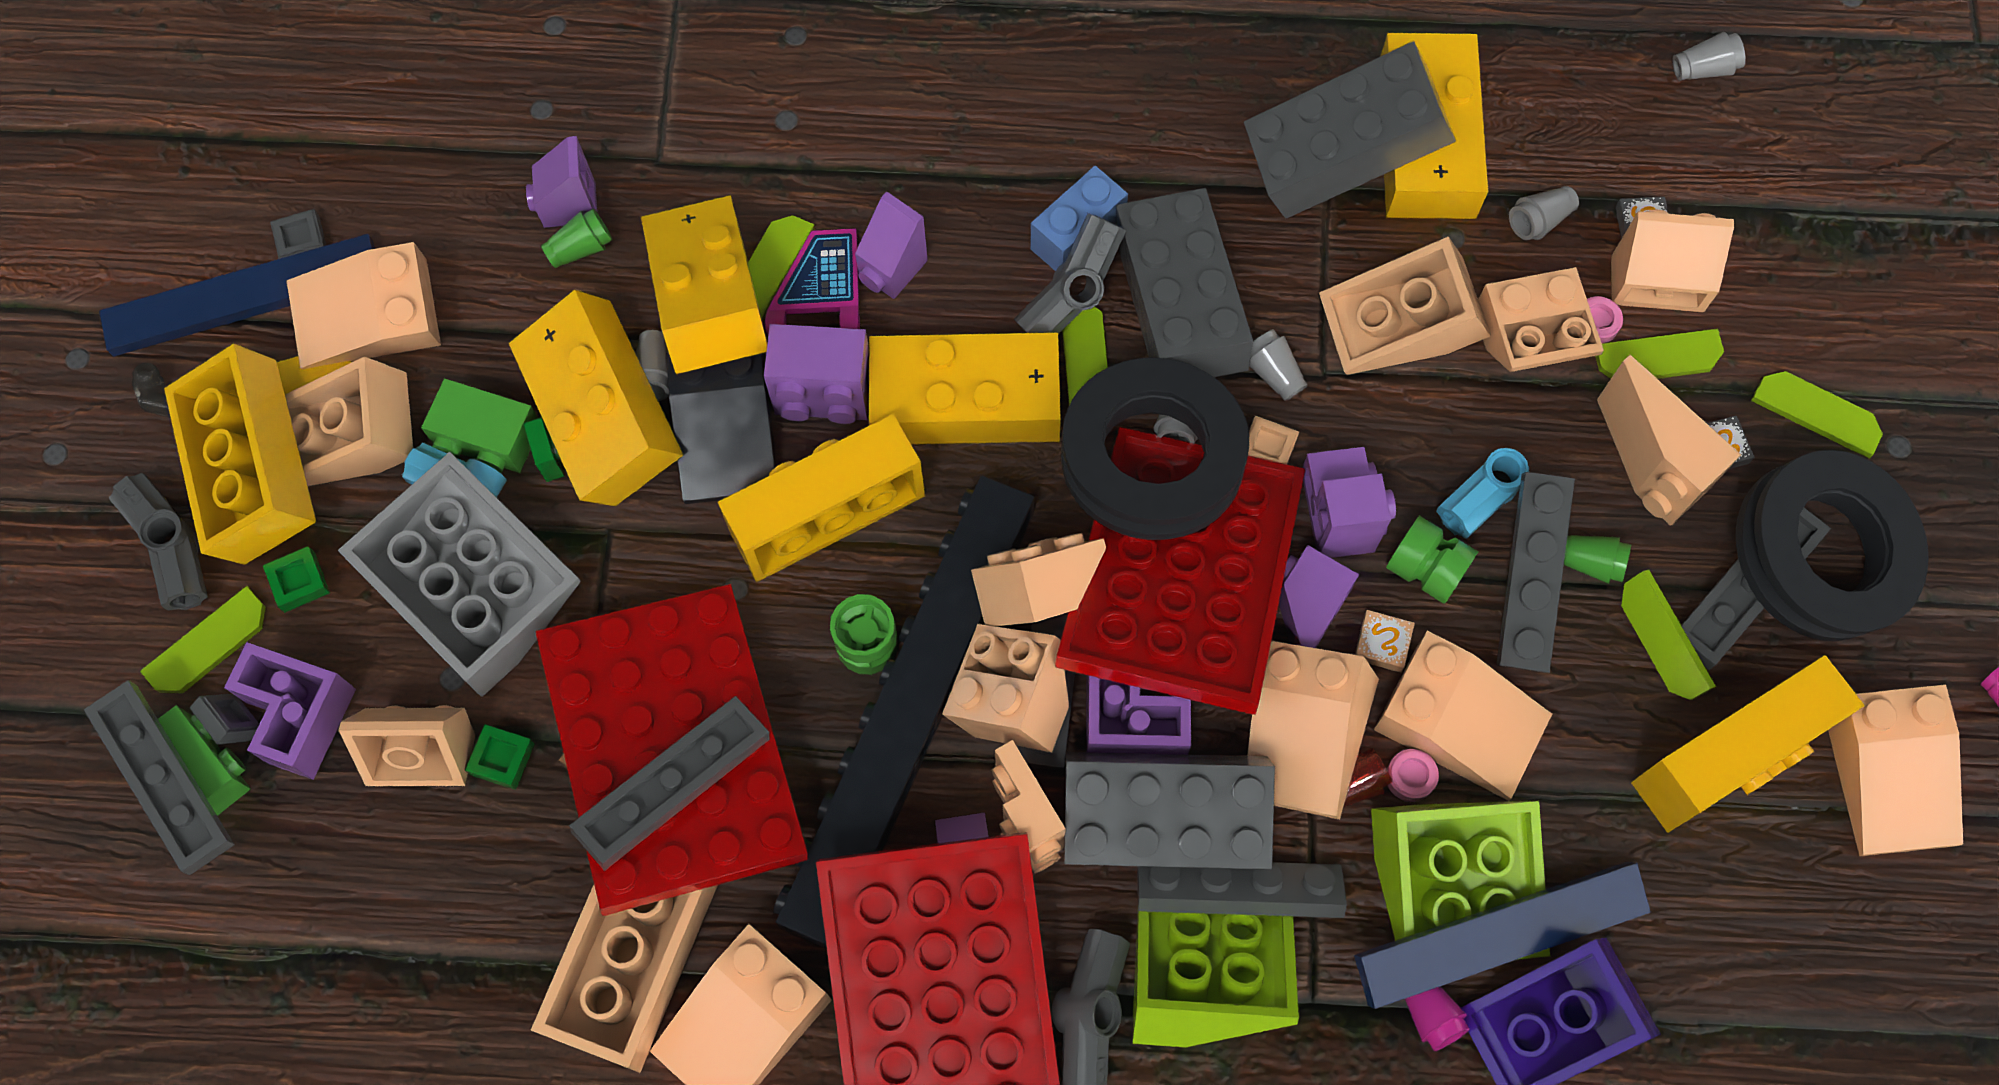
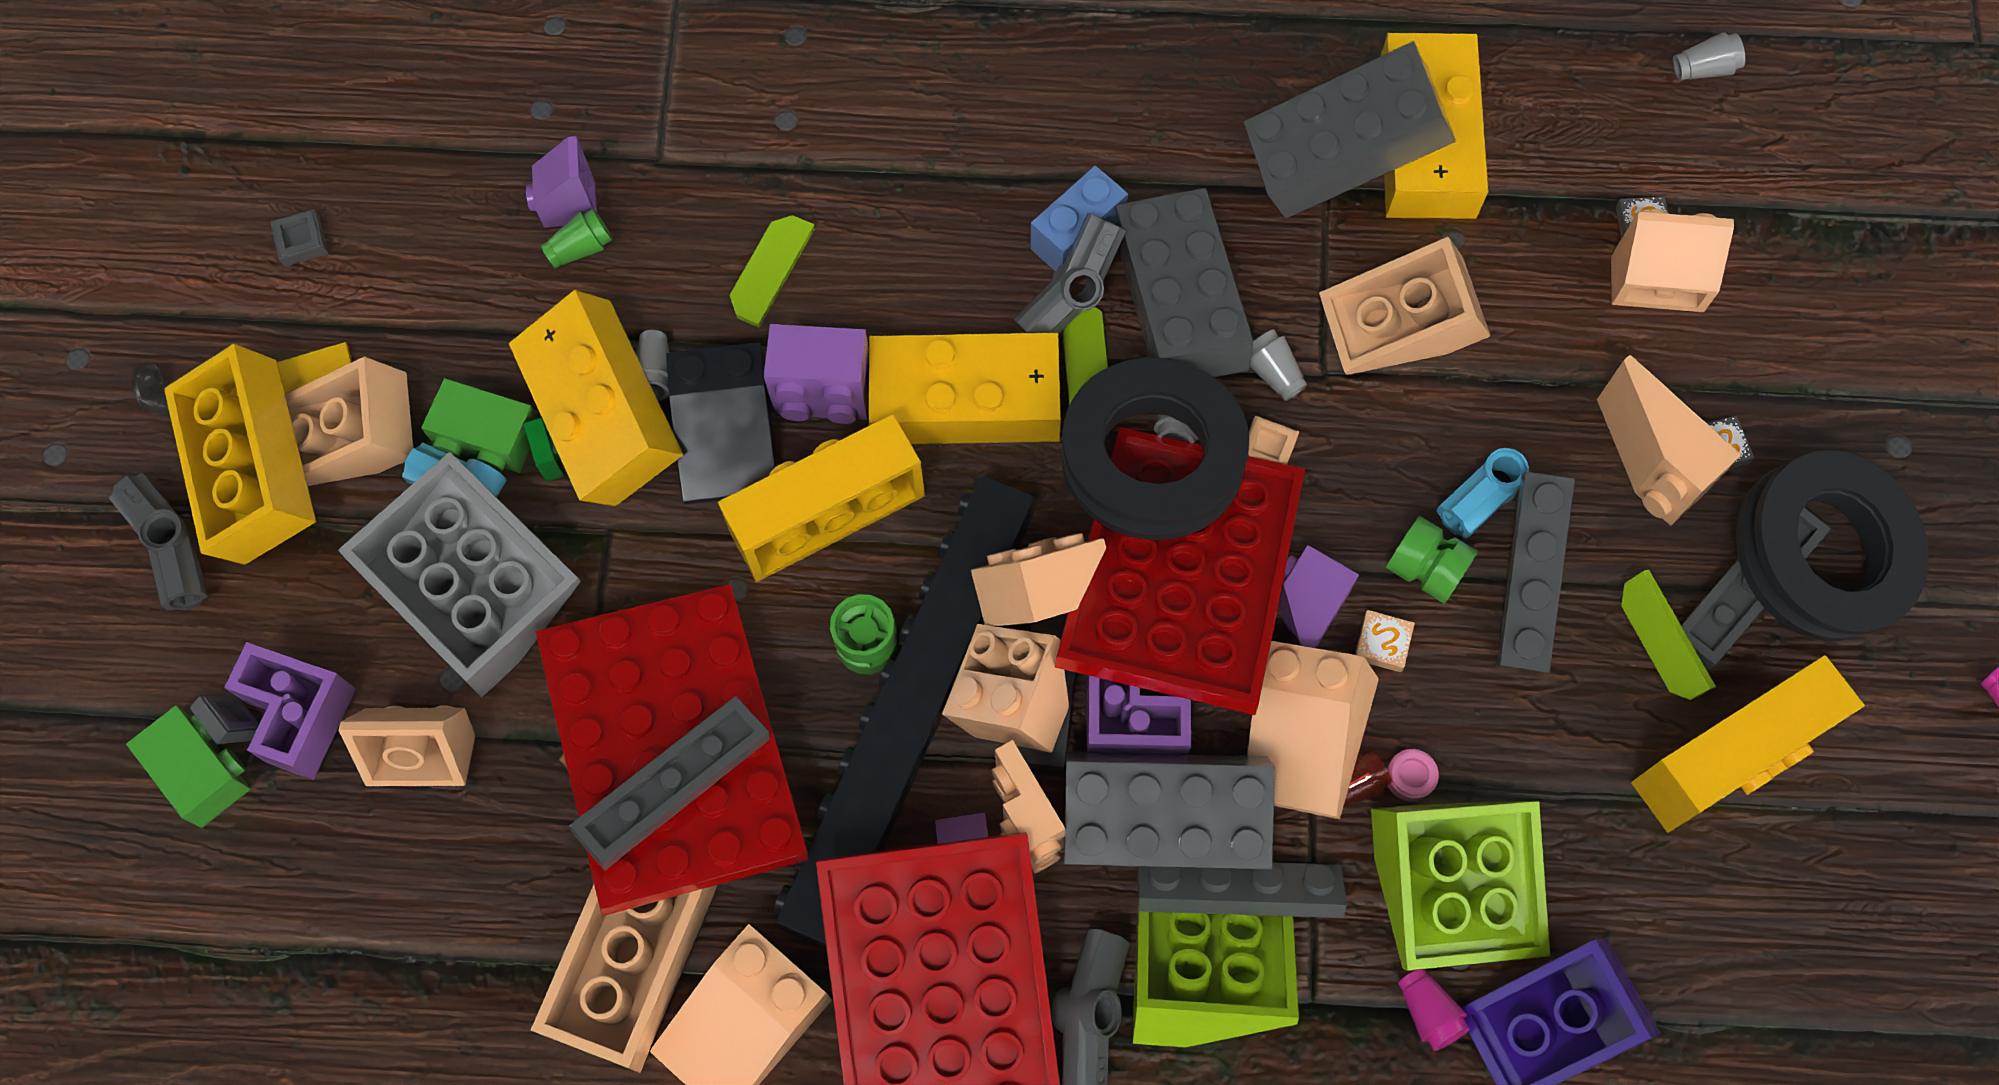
dark grey plate [83,680,235,875] -> none
dark blue tile [99,234,375,357] -> none
lime piece [140,586,266,693] -> none
green plate [263,546,330,613] -> none
light nougat slope [287,242,441,369] -> none
green plate [465,724,535,790] -> none
yellow brick [641,195,768,374] -> none
flag [765,228,860,336] -> none
medium lavender slope [855,192,928,299] -> none
medium lavender brick [1302,447,1396,558] -> none
dark blue tile [1354,861,1651,1009] -> none
light nougat slope [1374,630,1552,801] -> none
light nougat slope [1478,267,1604,372] -> none
light grey cone [1509,186,1579,240] -> none
bright green cone [1564,535,1631,584] -> none
bright pink tile [1587,296,1623,344] -> none
lime piece [1595,329,1724,379] -> none
lime piece [1751,371,1883,459] -> none
light nougat slope [1828,685,1963,856] -> none

